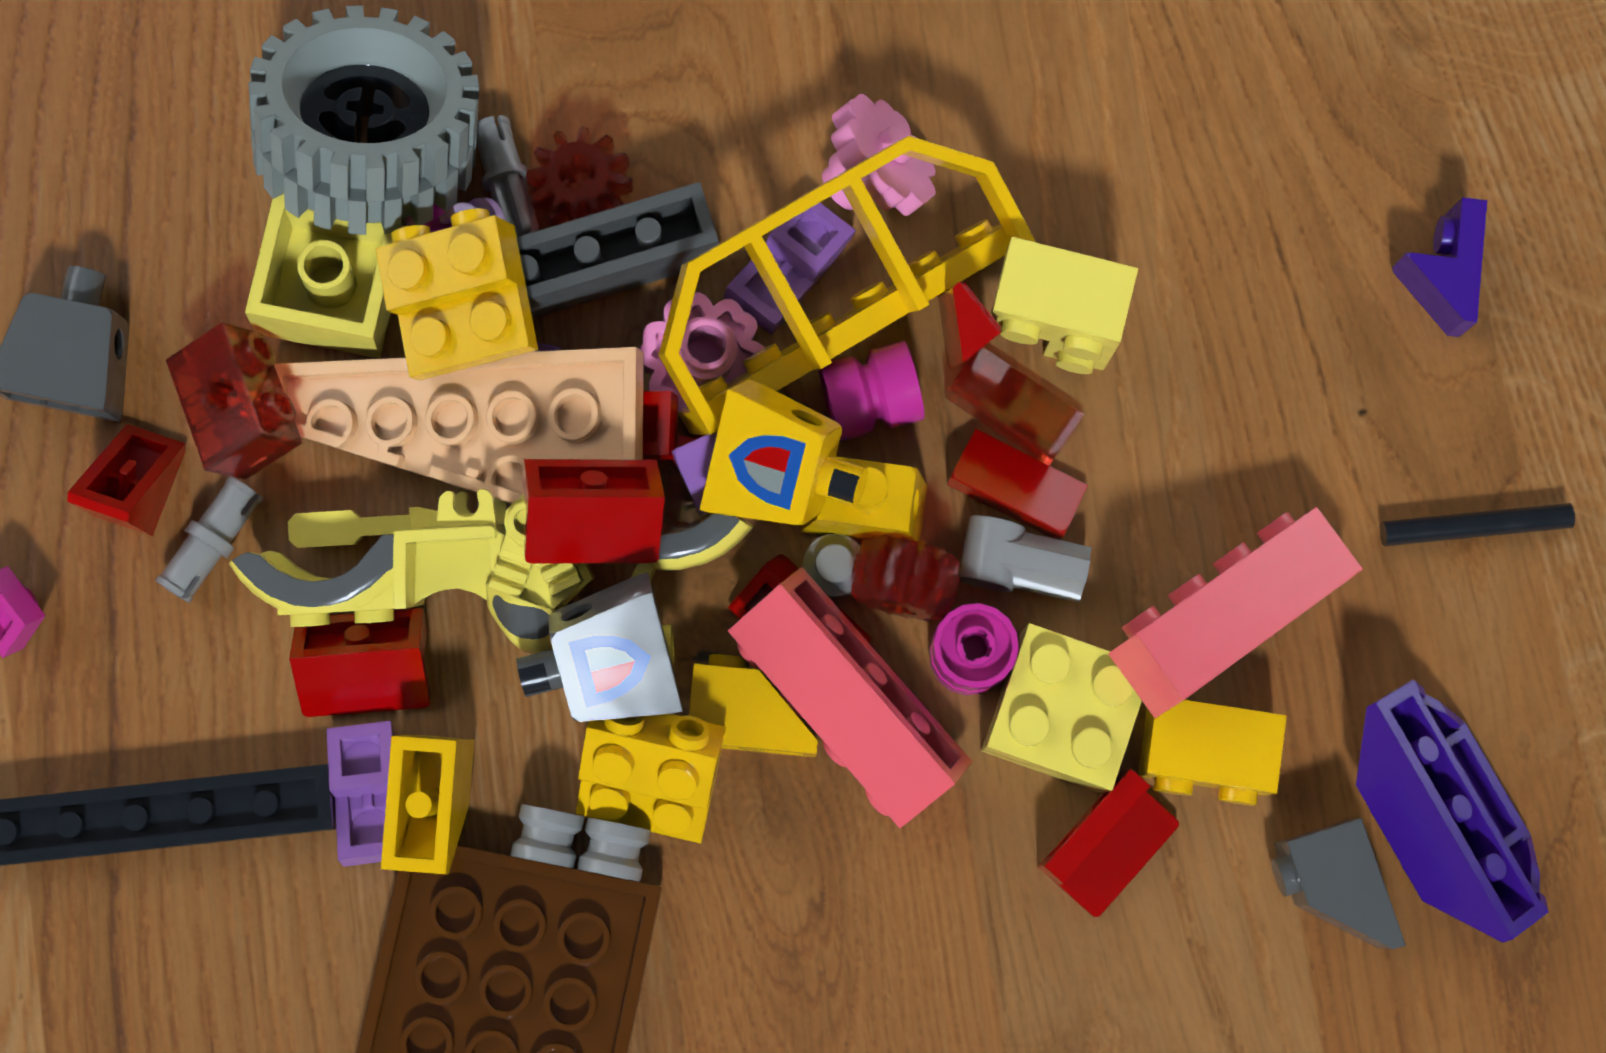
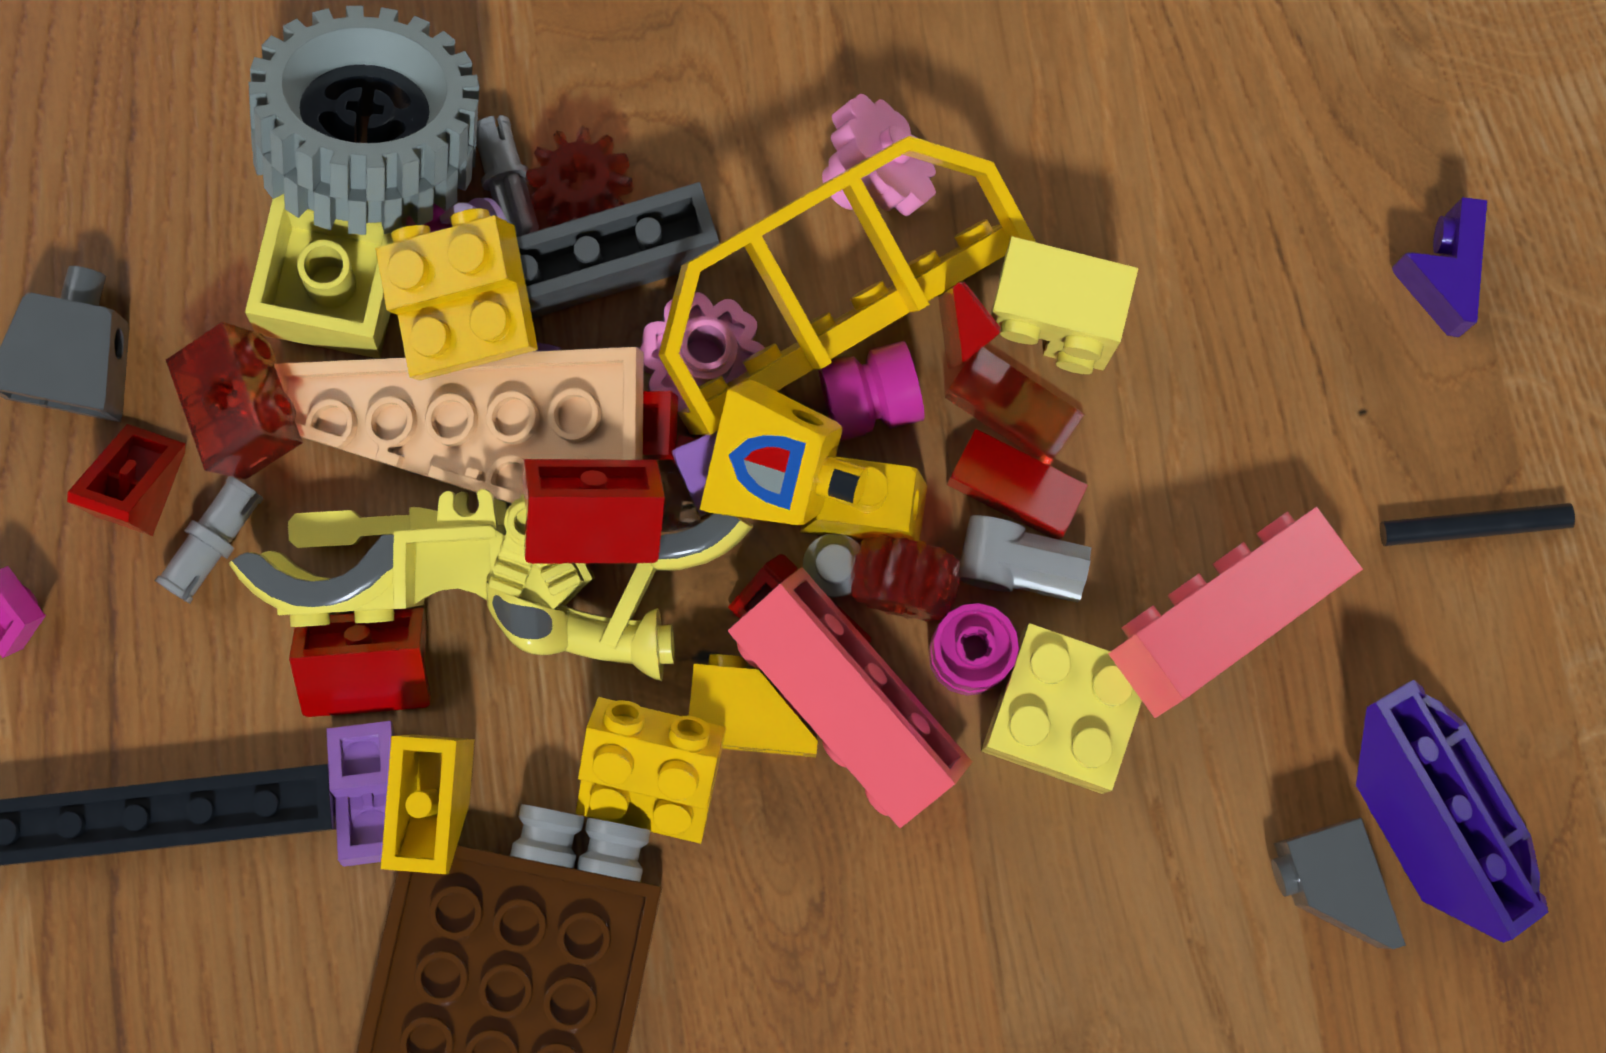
torso [516,572,683,722] -> none
medium lavender slope [724,192,856,335] -> none
red panel [1038,769,1179,917] -> none
yellow brick [1138,700,1287,806] -> none

